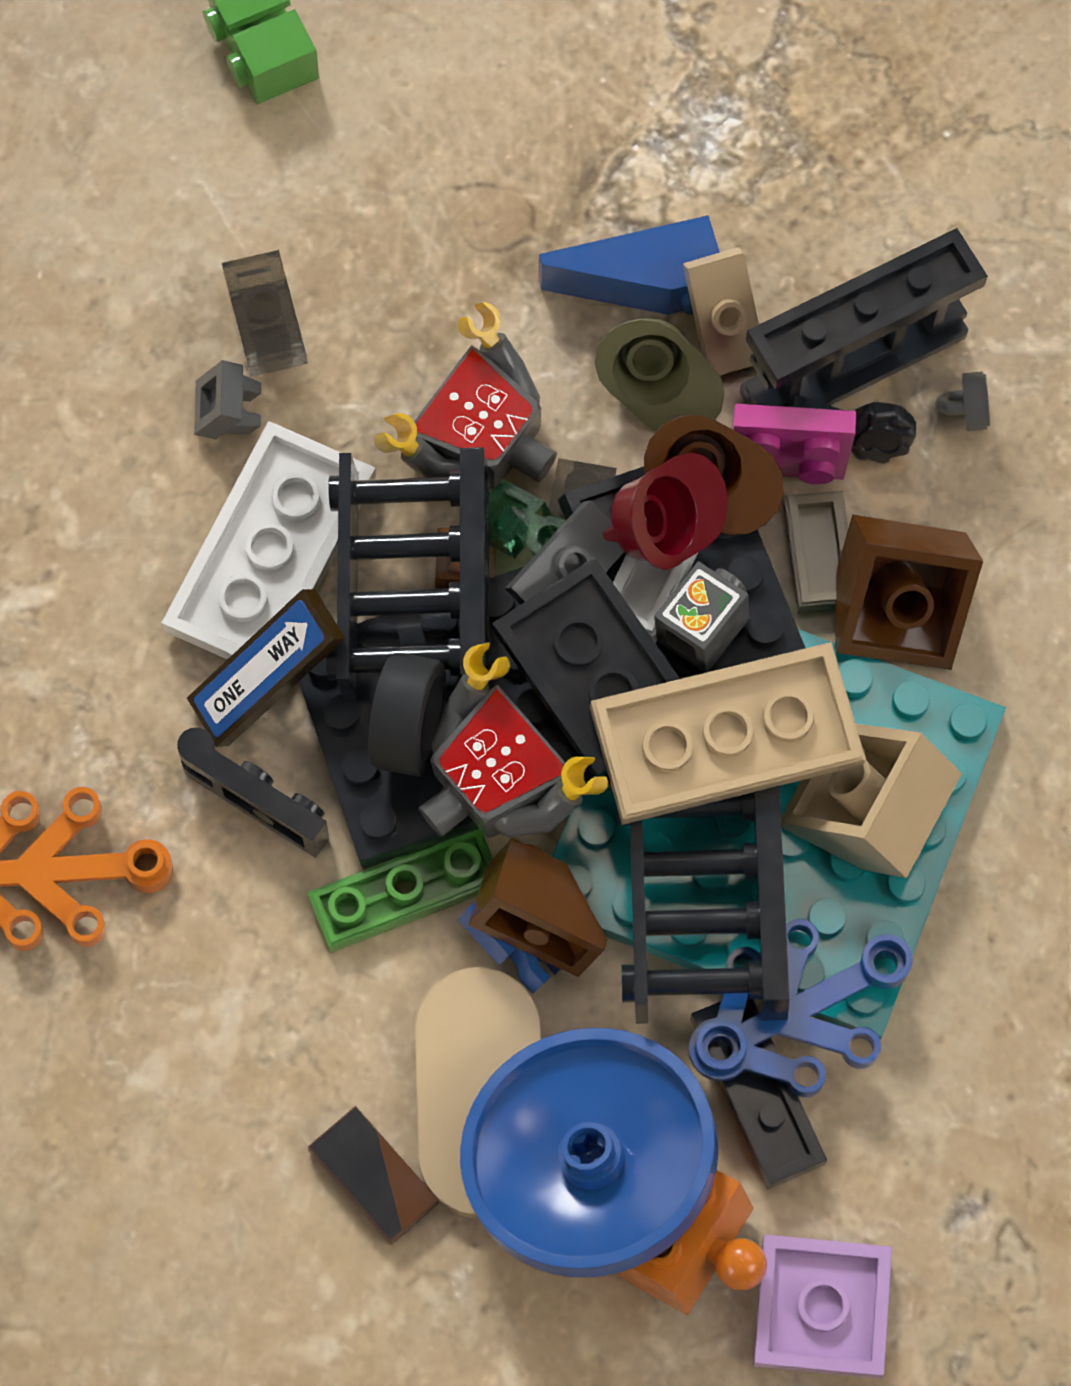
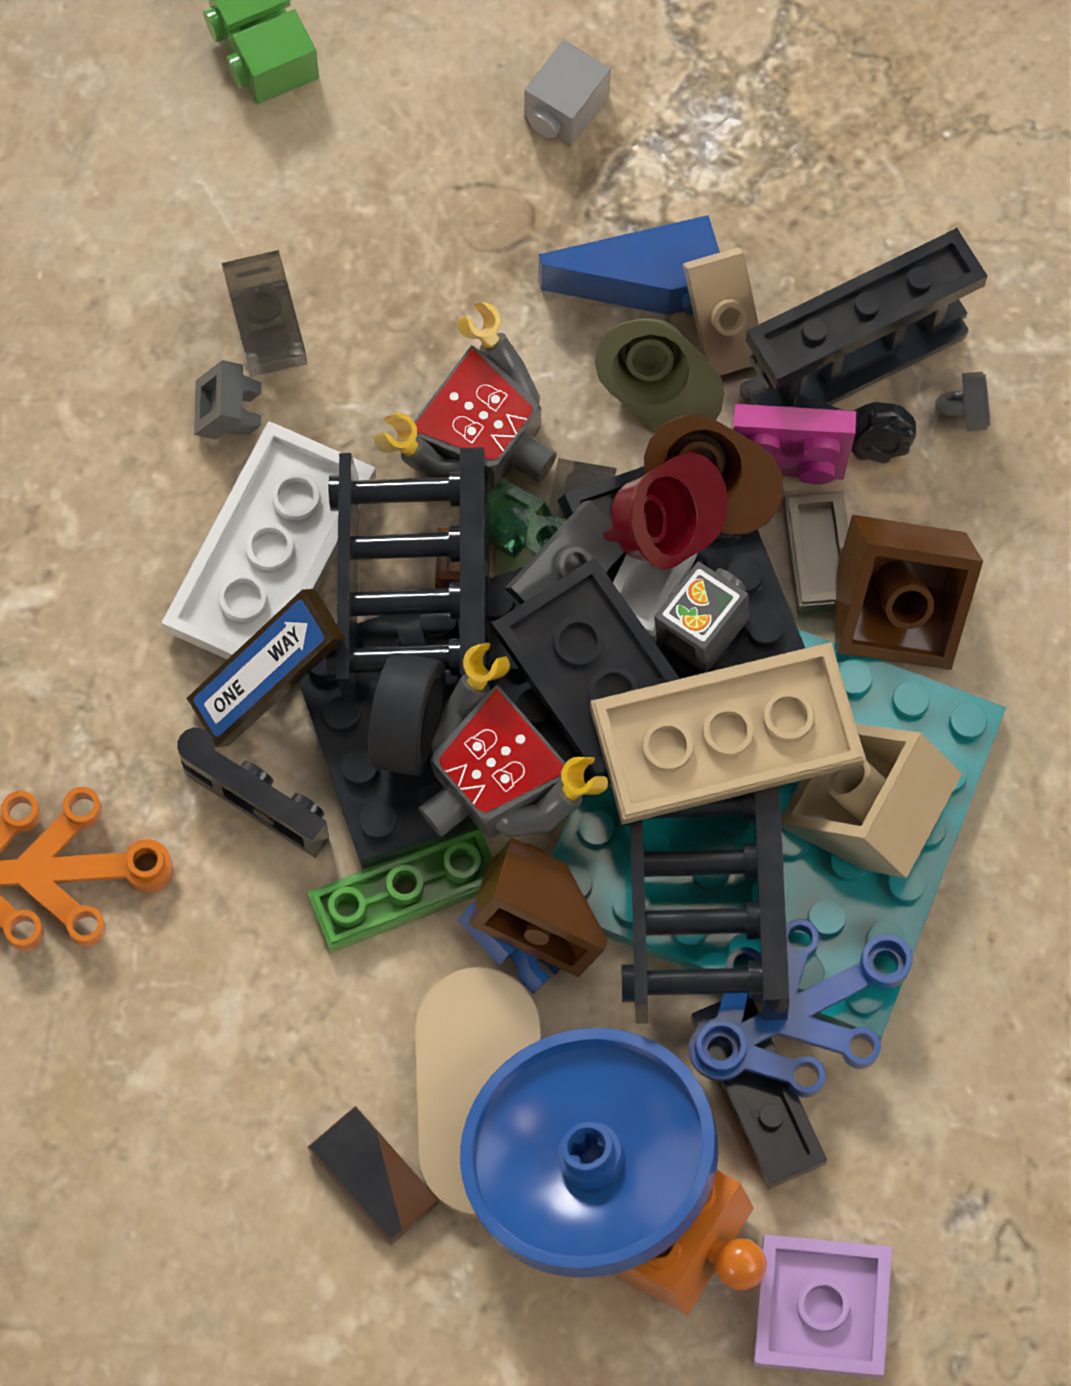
none -> light grey brick [524,40,611,146]

